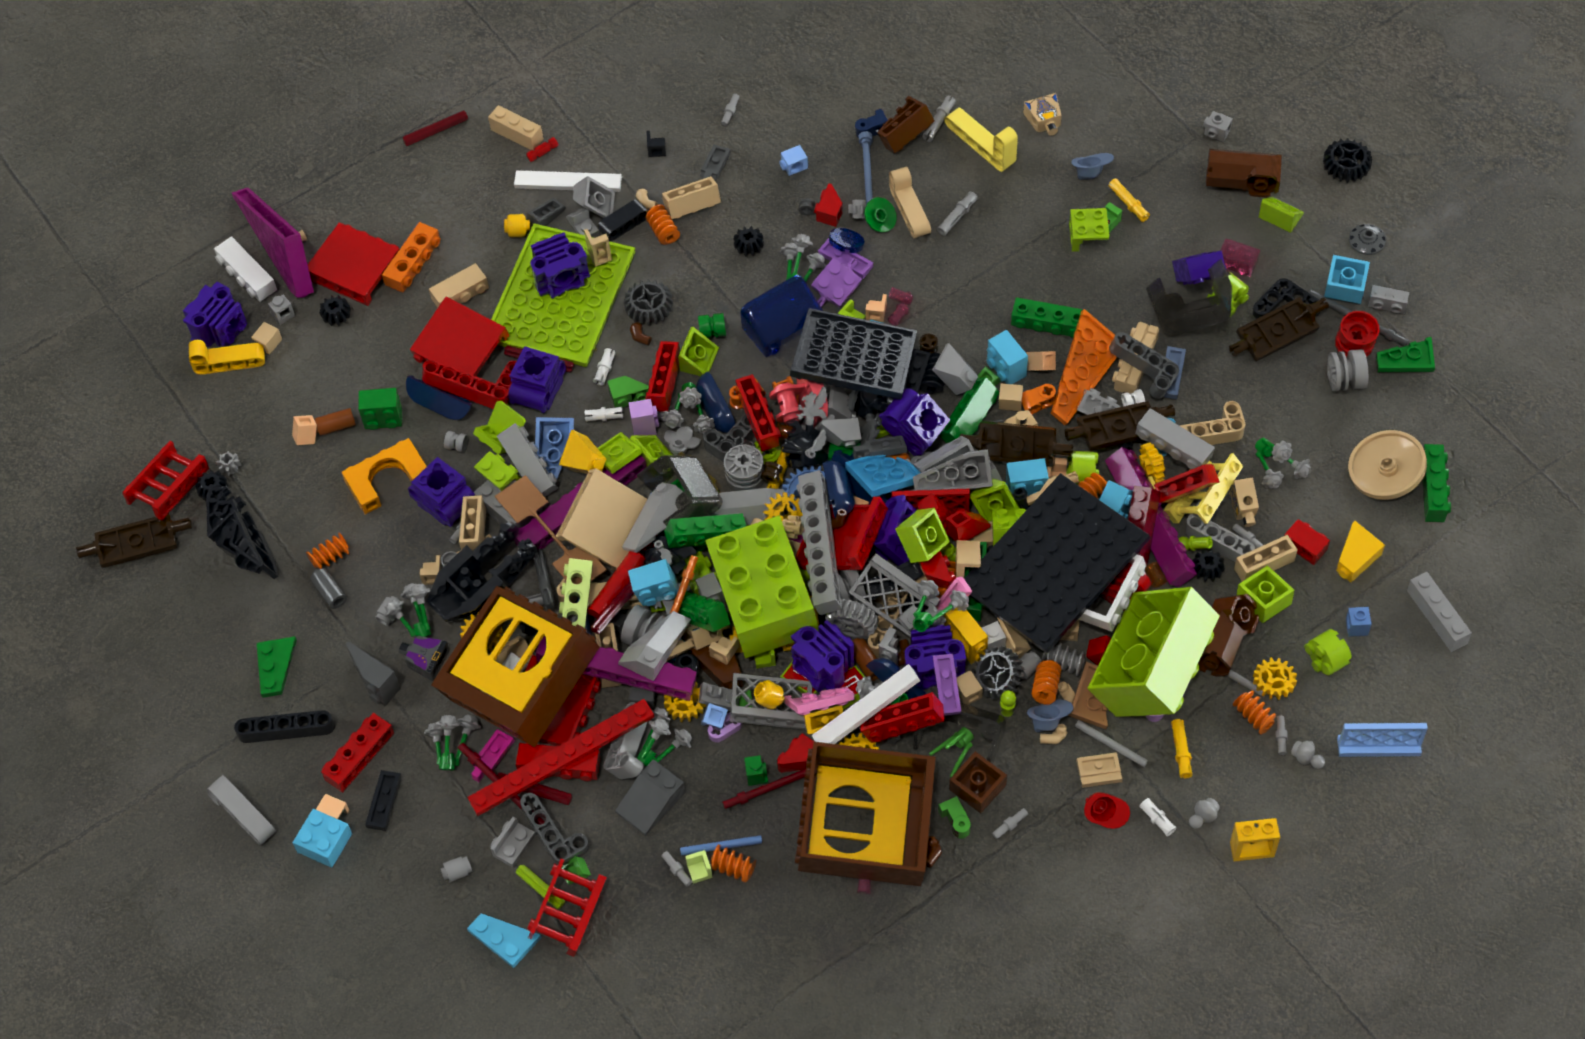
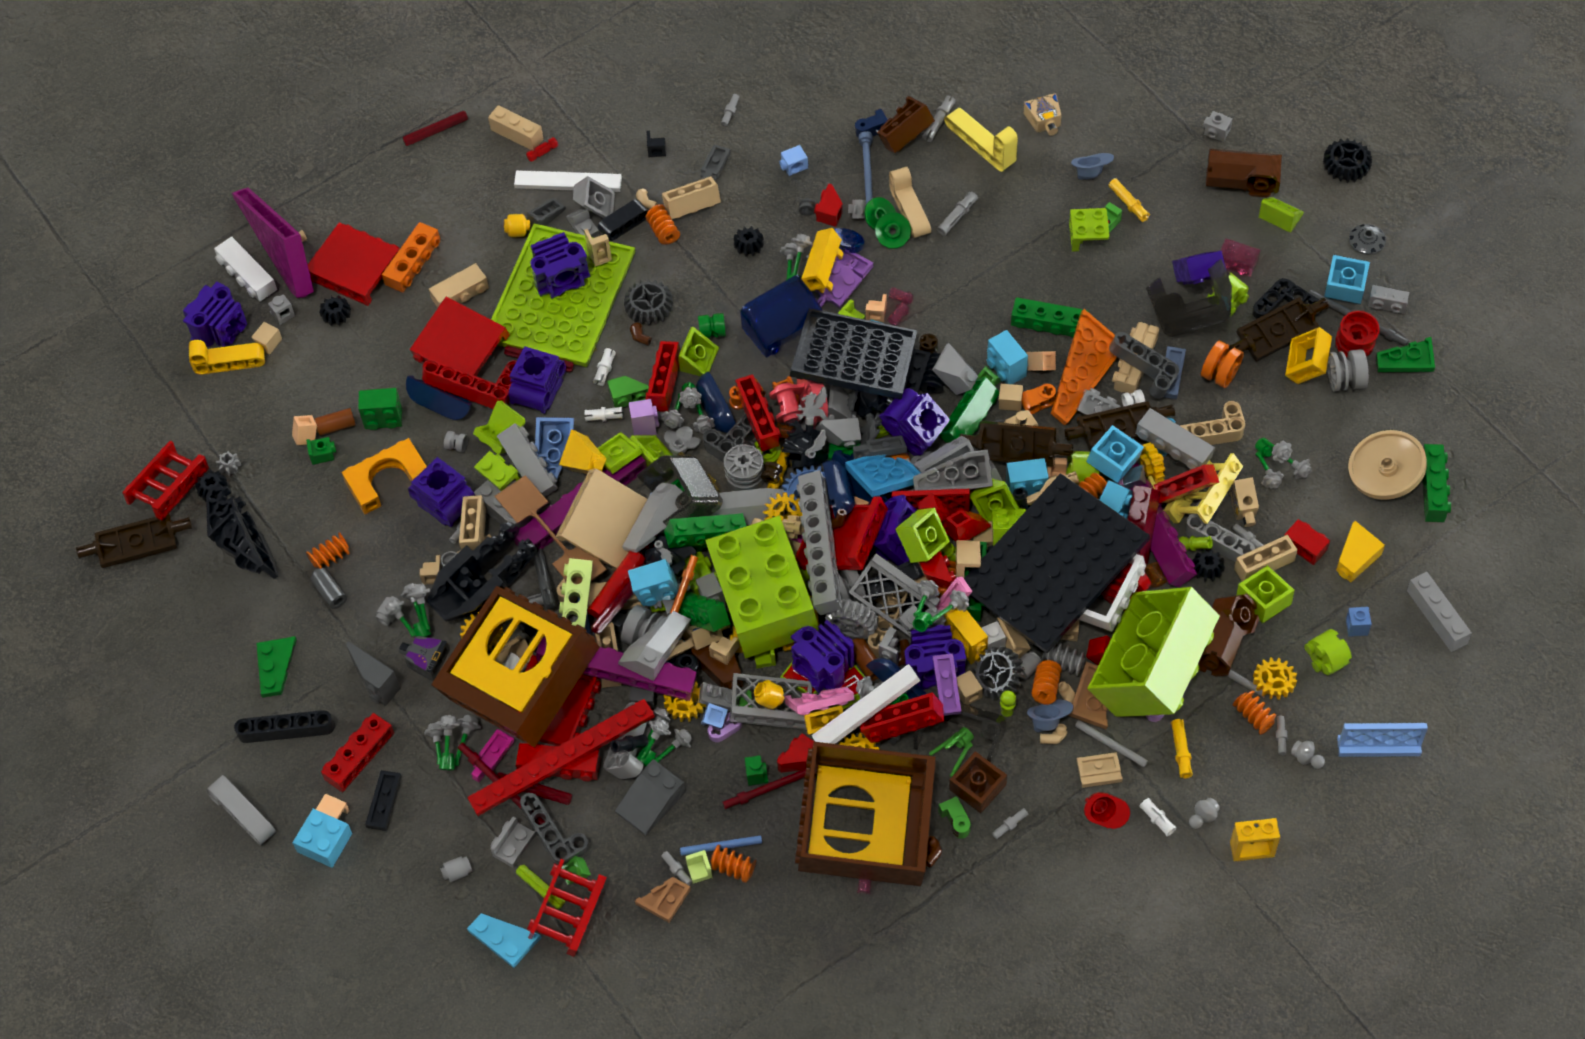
none -> green brick [306,437,336,465]
none -> black pin [610,734,648,753]
none -> medium nougat wing [635,877,691,923]
none -> yellow brick [801,228,844,293]
none -> green dish [875,212,911,249]
none -> medium azure brick [1086,425,1144,483]
none -> flat silver slope [1123,465,1146,489]
none -> orange wheel [1201,340,1244,388]
none -> yellow window [1285,327,1332,384]

